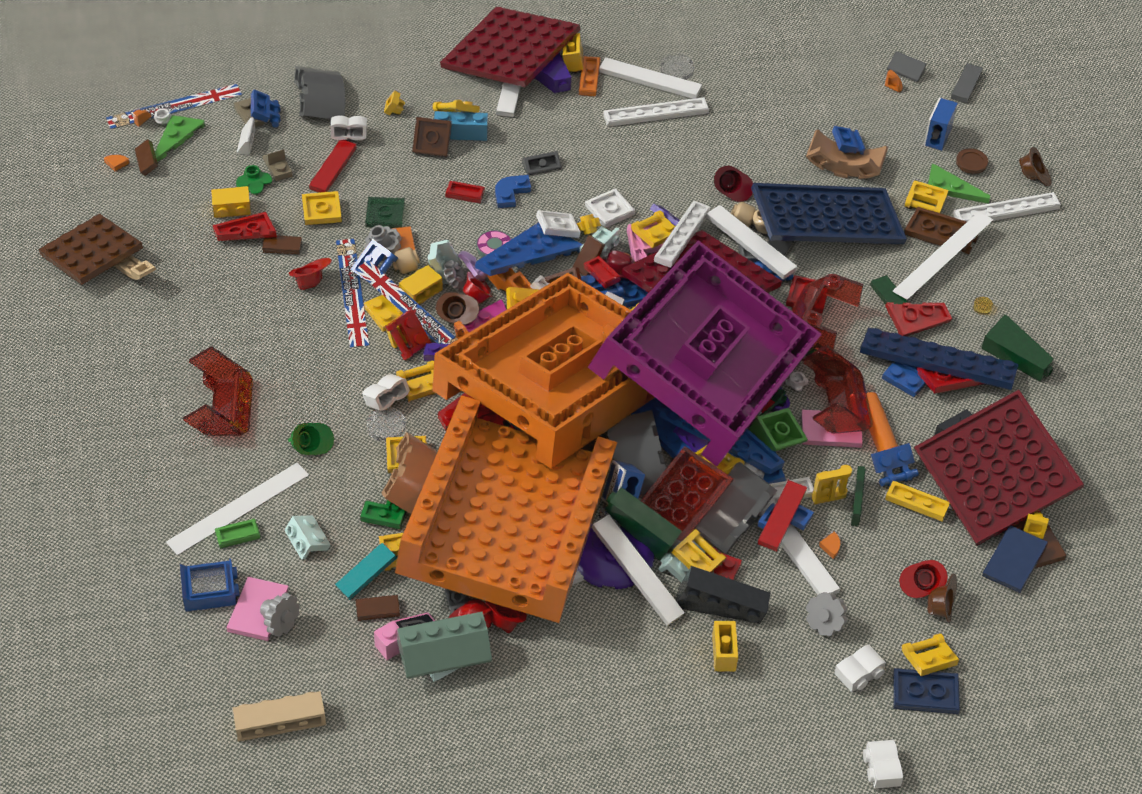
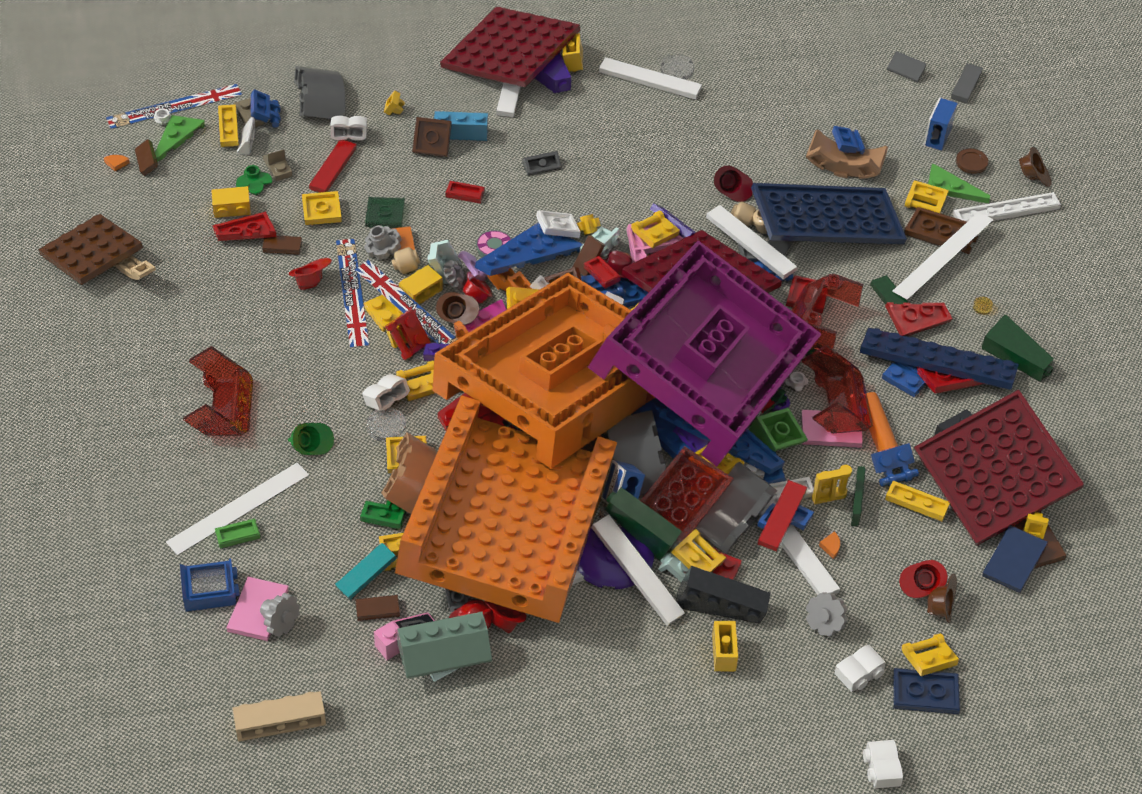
orange tile [133,109,152,127] -> none
light aqua bracket [285,515,330,559] -> none
plate [351,239,398,283] -> none
yellow plate [432,100,480,113] -> none
blue plate [495,175,531,208] -> none
orange tile [579,56,600,96] -> none
white tile [585,188,635,228] -> none
white tile [603,97,709,127] -> none
white tile [654,201,710,268] -> none
orange tile [885,70,903,93] -> none
none -> yellow plate [218,104,239,147]

